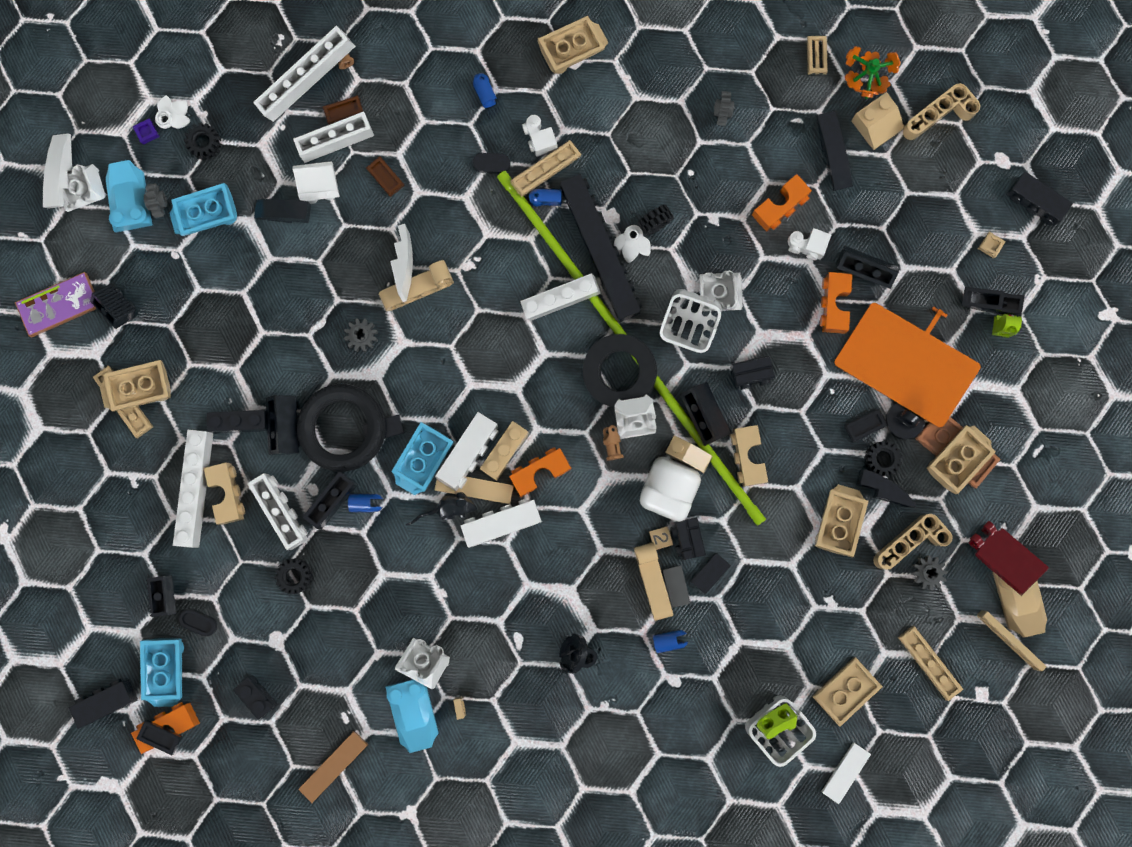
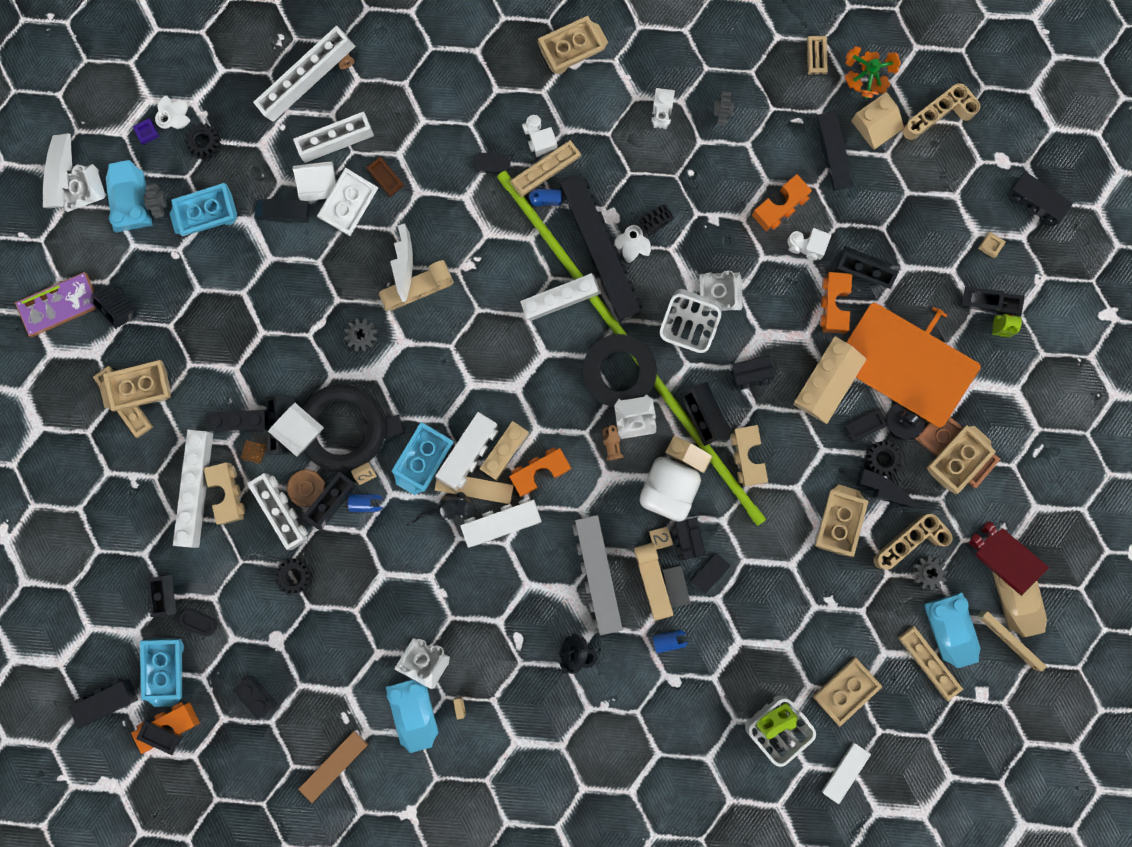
reddish brown tile [323,95,364,125] -> none
blue piece [473,73,497,108] -> none
none -> clear orange tile [241,440,266,464]
none -> white slope [268,403,324,456]
none -> medium nougat tile [287,469,326,508]
none -> white tile [317,168,378,236]
none -> tan tile [351,463,377,485]
none -> light grey brick [572,515,623,635]
none -> white brick [651,88,675,129]
none -> tan slope [793,337,867,424]
none -> medium azure slope [924,592,981,668]

